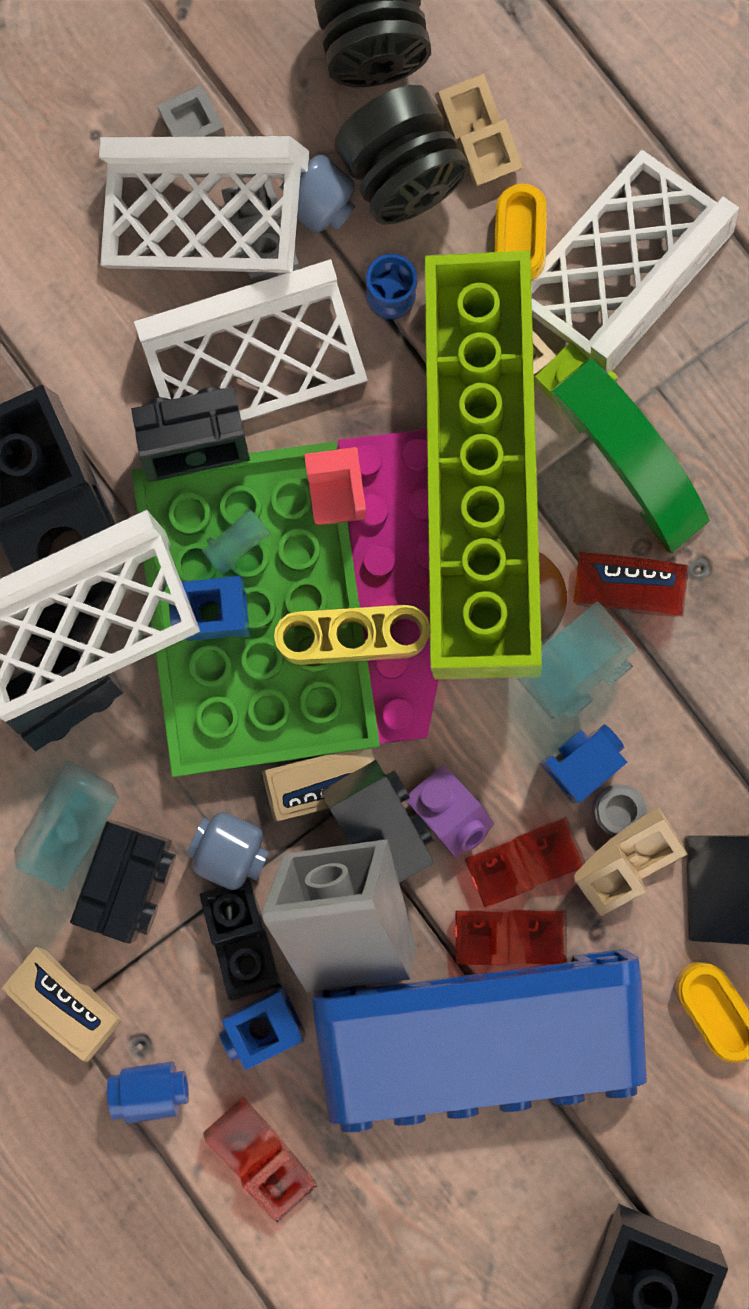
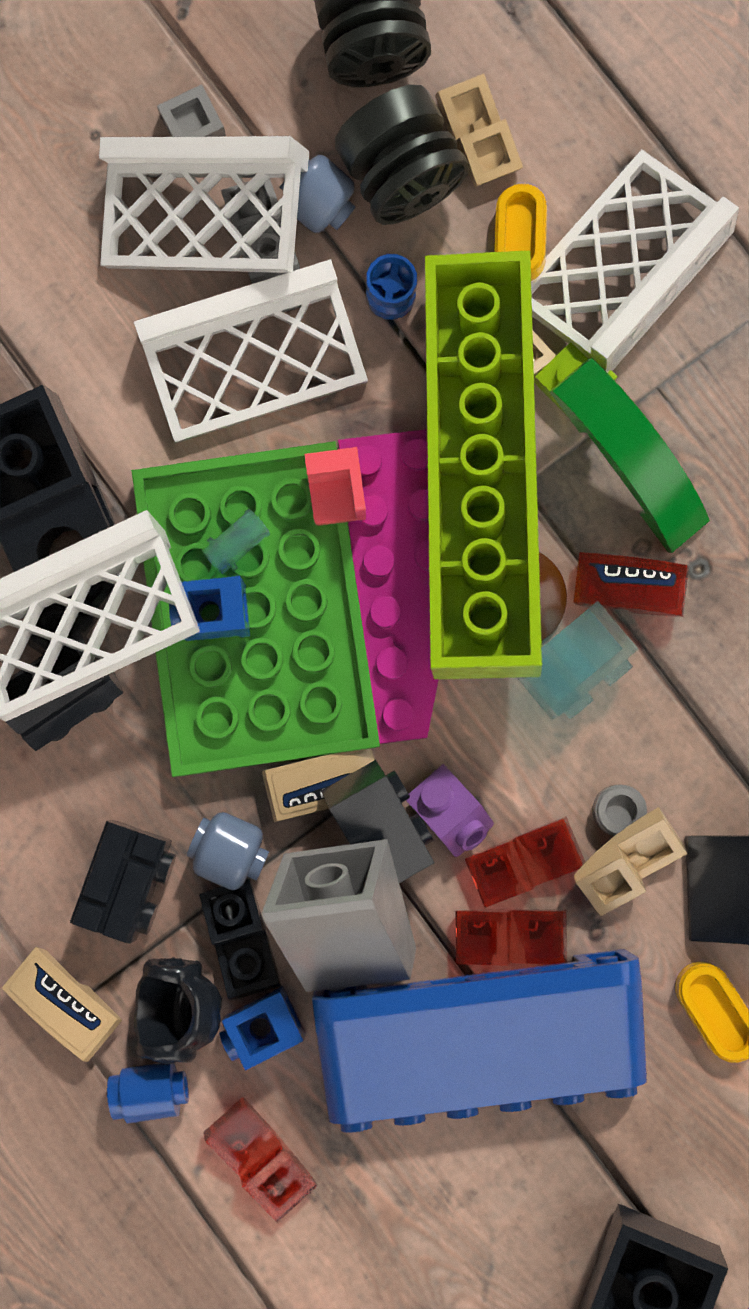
clear light blue brick [14,760,119,891] -> none
black brick [131,386,250,483] -> none
light yellow beam [274,605,430,665] -> none
blue brick [539,724,627,803] -> none
none -> black hair [134,957,222,1065]

